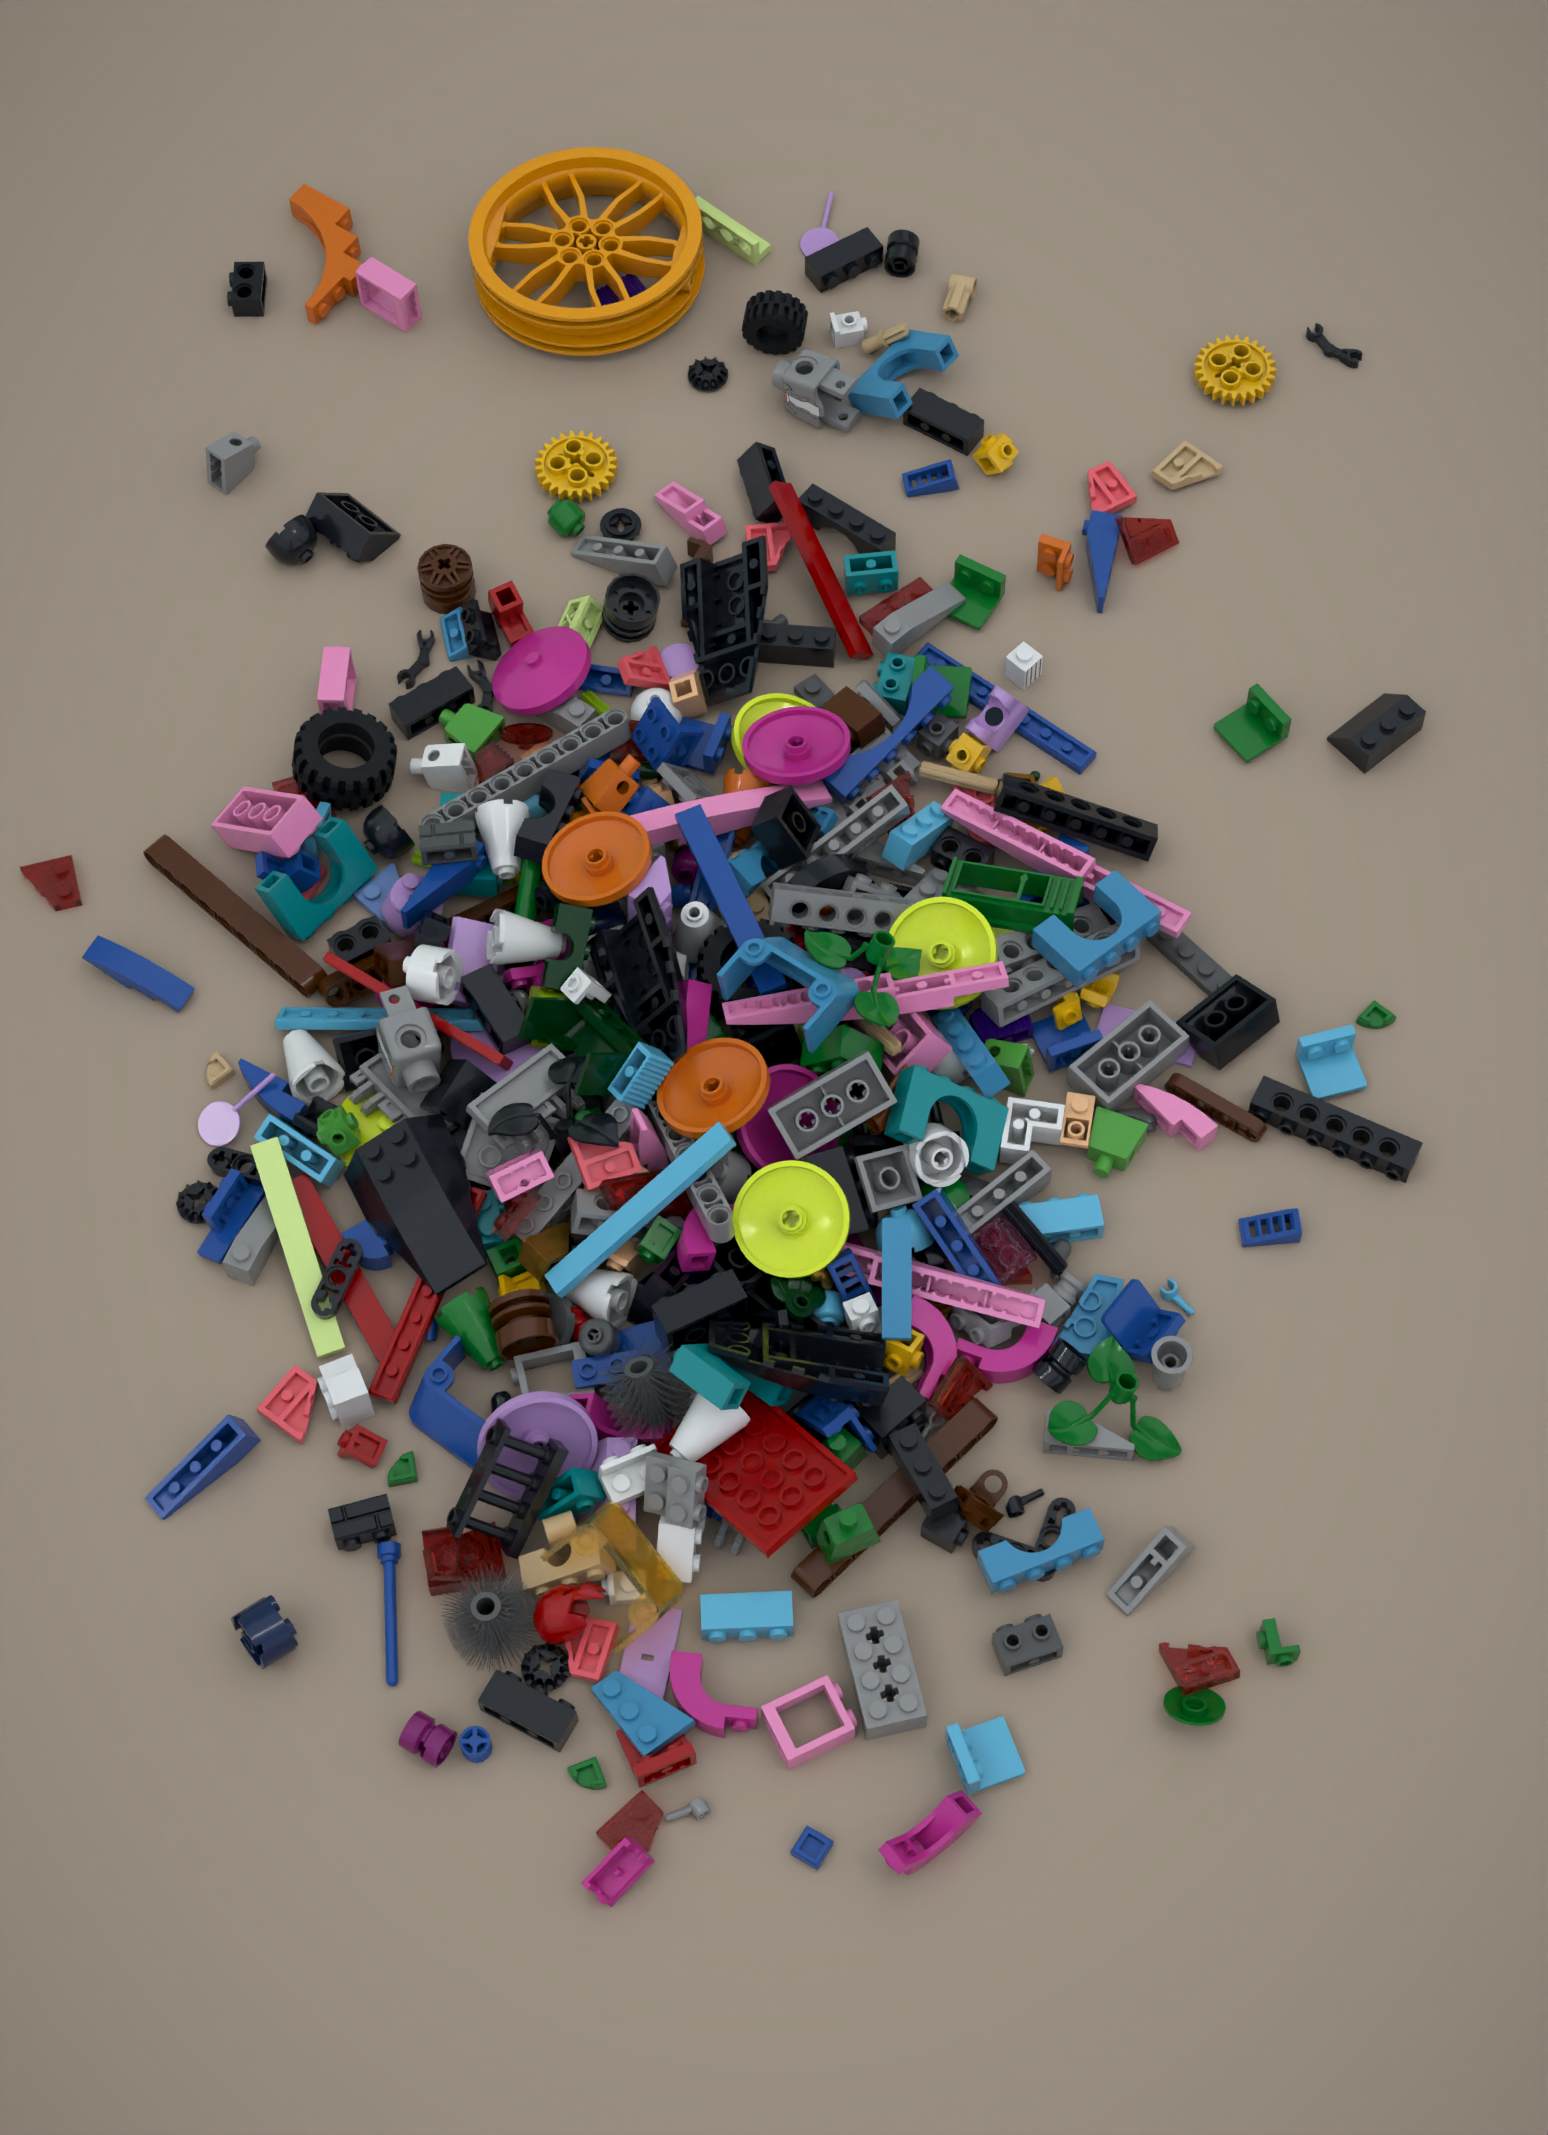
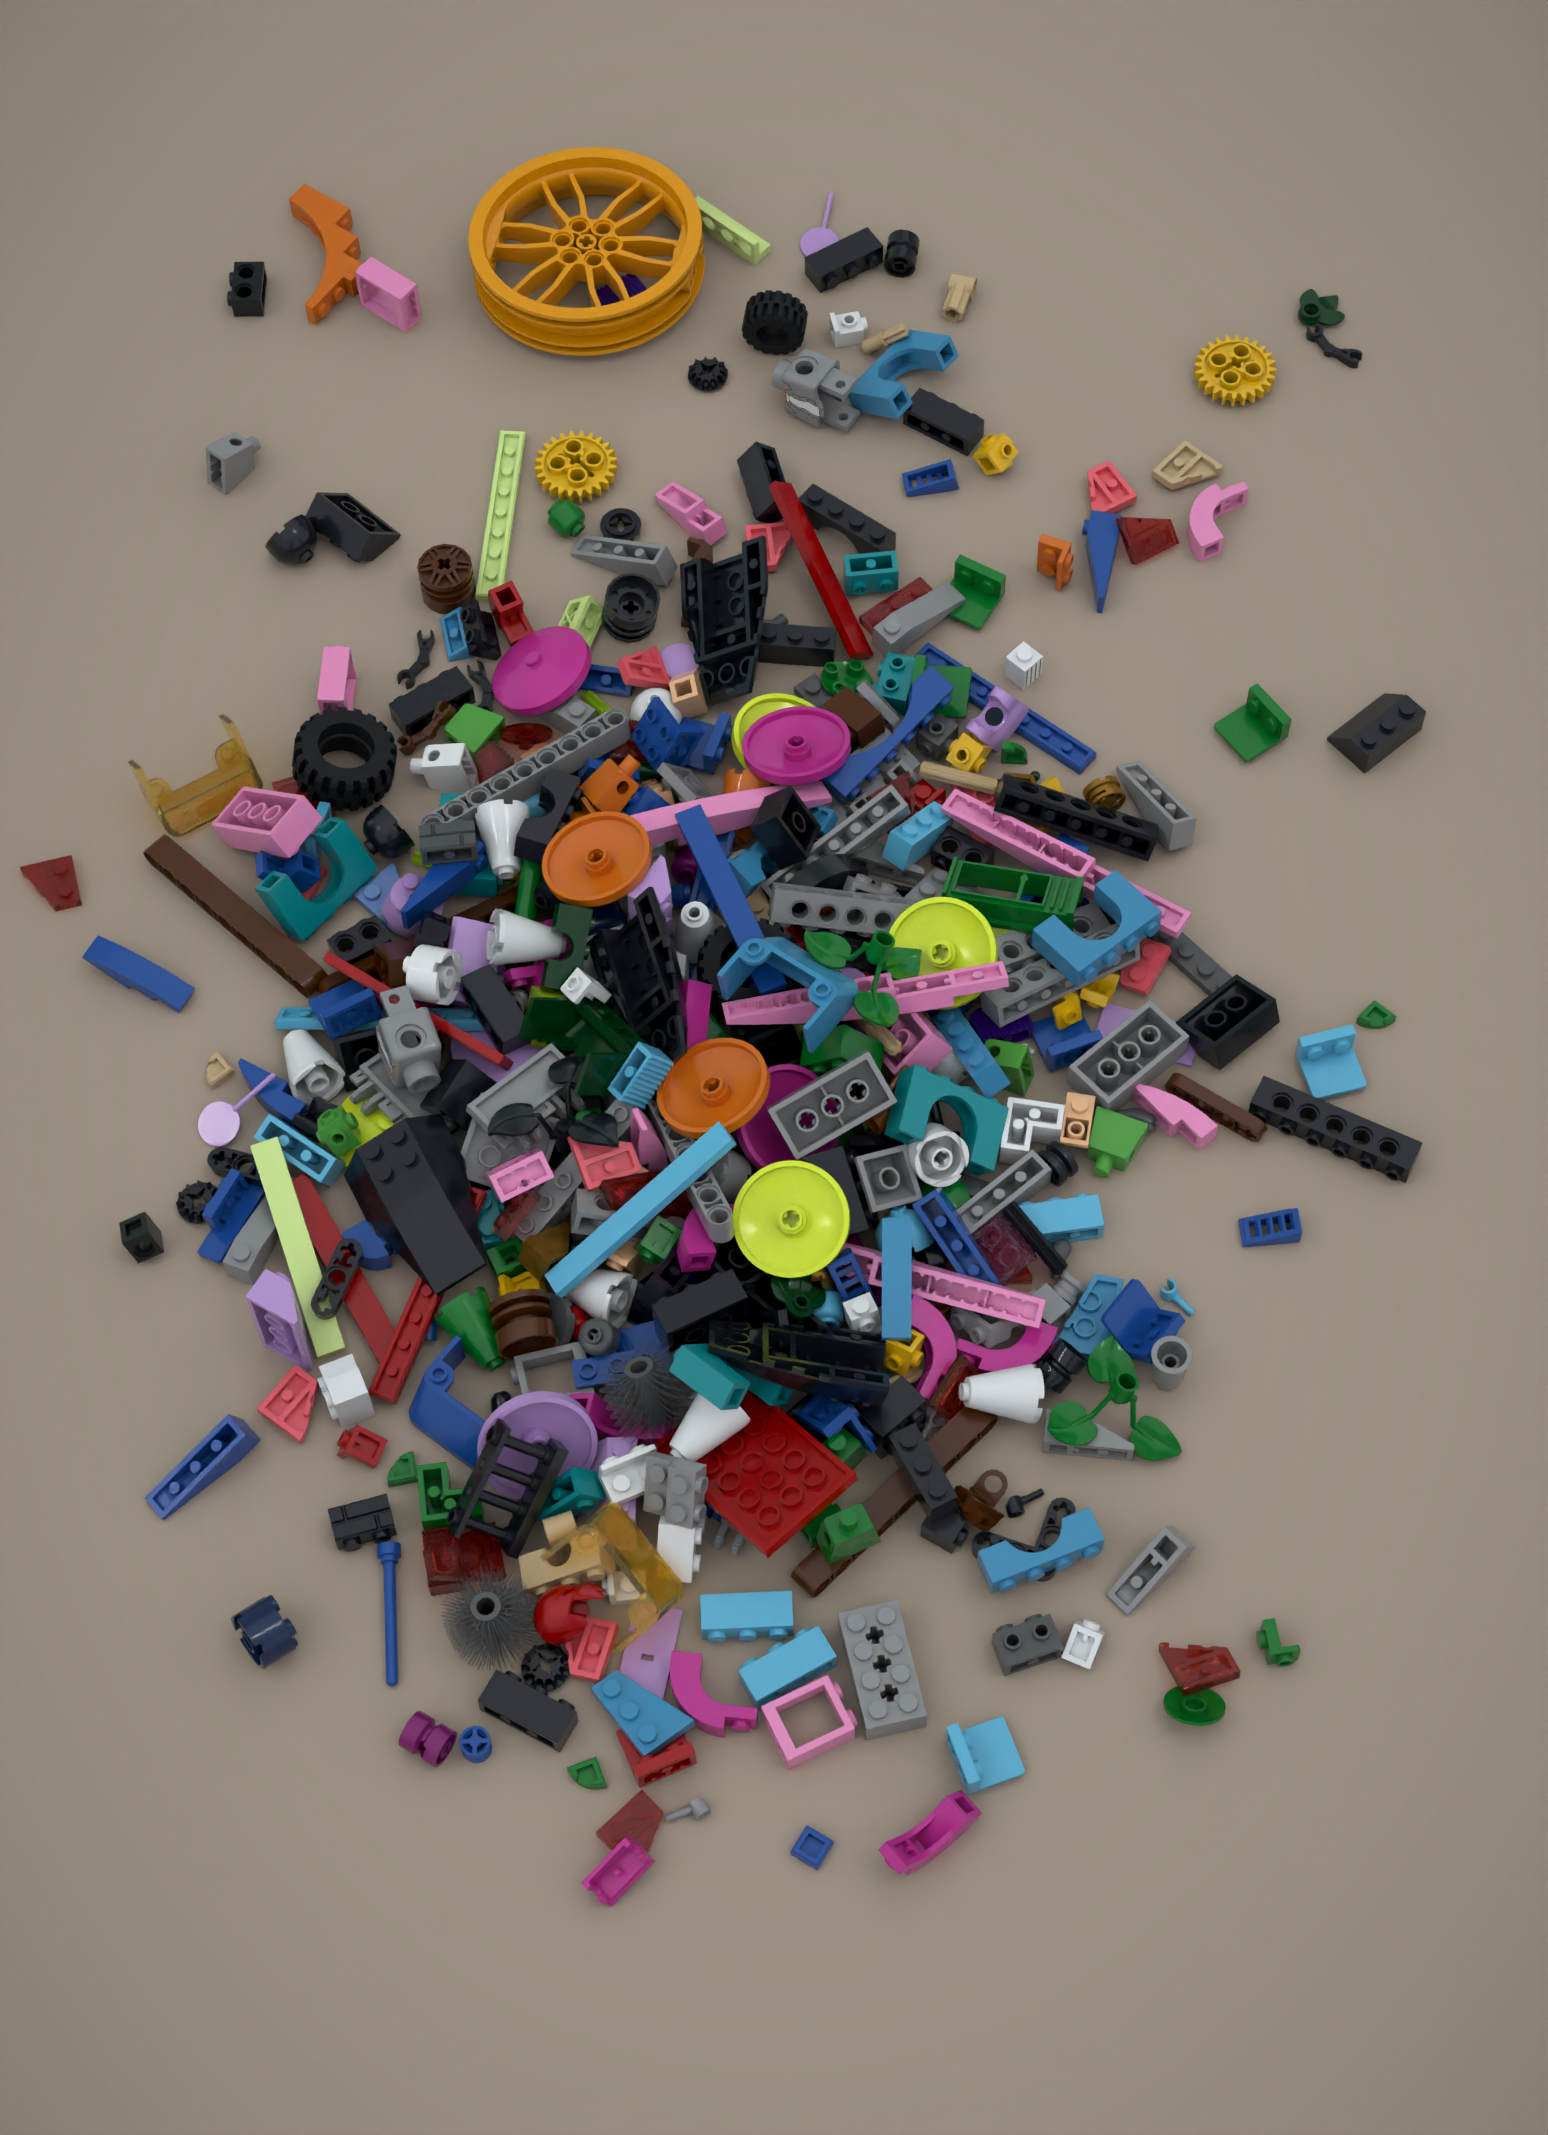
none -> black brick [119,1212,164,1263]
none -> clear yellow windscreen [128,714,263,837]
none -> lavender slope [245,1269,314,1372]
none -> blue bracket [308,979,381,1040]
none -> reddish brown piece [397,700,456,755]
none -> green brick [416,1462,484,1534]
none -> yellowish green tile [475,430,526,601]
none -> medium azure brick [738,1626,837,1710]
none -> green dish [821,659,873,696]
none -> red bracket [904,779,946,812]
none -> white cone [958,1364,1045,1424]
none -> green tile [1001,741,1028,764]
none -> black wheel [1037,1141,1078,1187]
none -> white bracket [1061,1618,1106,1670]
none -> pearl gold wheel [1083,775,1126,810]
none -> light grey slope [1116,761,1197,851]
none -> coral wing [1120,938,1172,997]
none -> bright pink arch [1187,481,1249,562]
none -> dark green plate [1298,289,1345,326]

